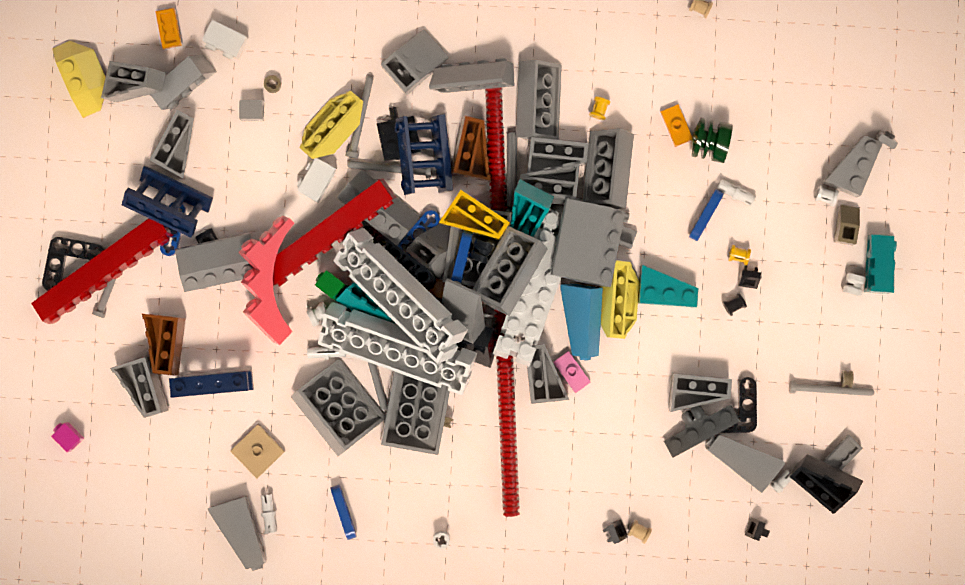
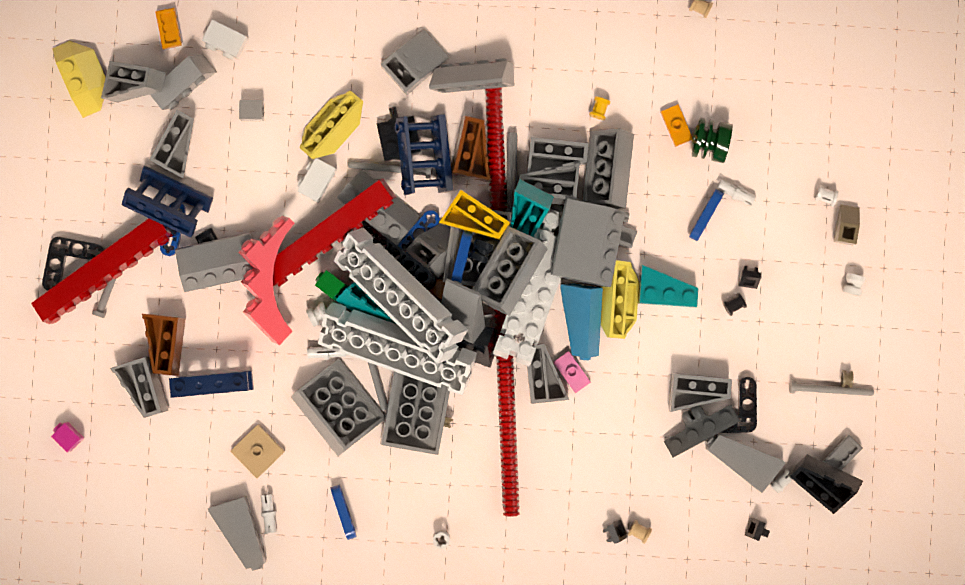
dark tan bush [263,75,282,93] -> none
light grey bar [345,75,374,159] -> none
light grey slope [516,60,562,140] -> none
yellow bush [728,244,751,265] -> none
light grey wedge [822,135,883,198] -> none
teal wedge [864,234,897,294] -> none
light grey plate [876,130,898,149] -> none

